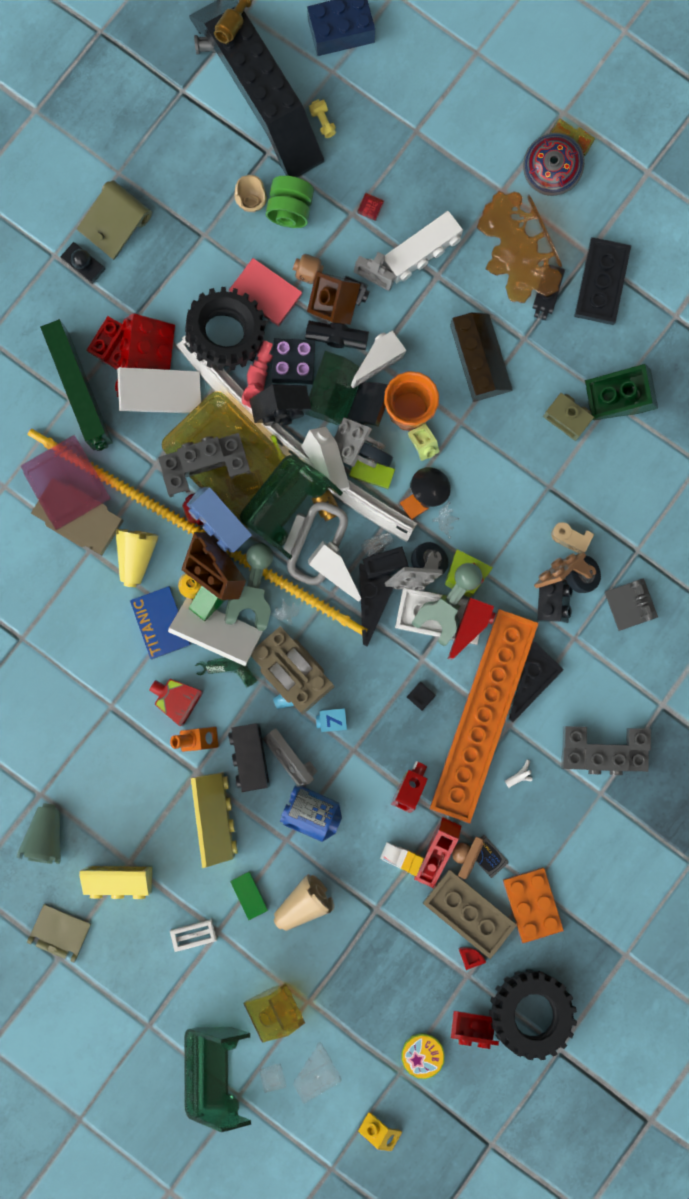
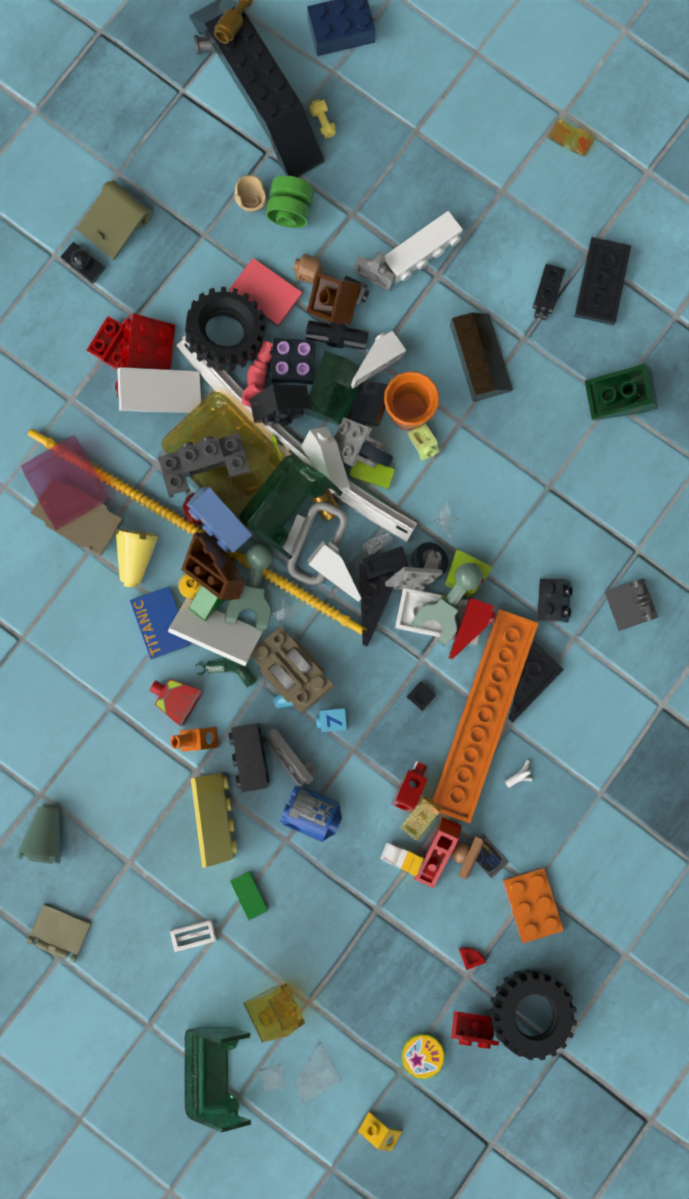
dark green brick [40,319,113,451] -> none
light yellow slope [79,866,152,899] -> none
tan cone [274,874,334,931] -> none
clear red tile [357,193,384,221] -> none
orange tile [400,494,428,520] -> none
black dish [410,467,451,508] -> none
dark tan plate [422,869,517,959] -> none
clear orange plant [477,191,562,303] -> none
dish [523,133,585,196] -> none
plate [534,553,601,593] -> none
olive brick [543,393,594,441] -> none
tan leg [551,522,594,554] -> none
dark grey bracket [561,726,651,775] -> none
none -> clear yellow plate [400,795,442,841]

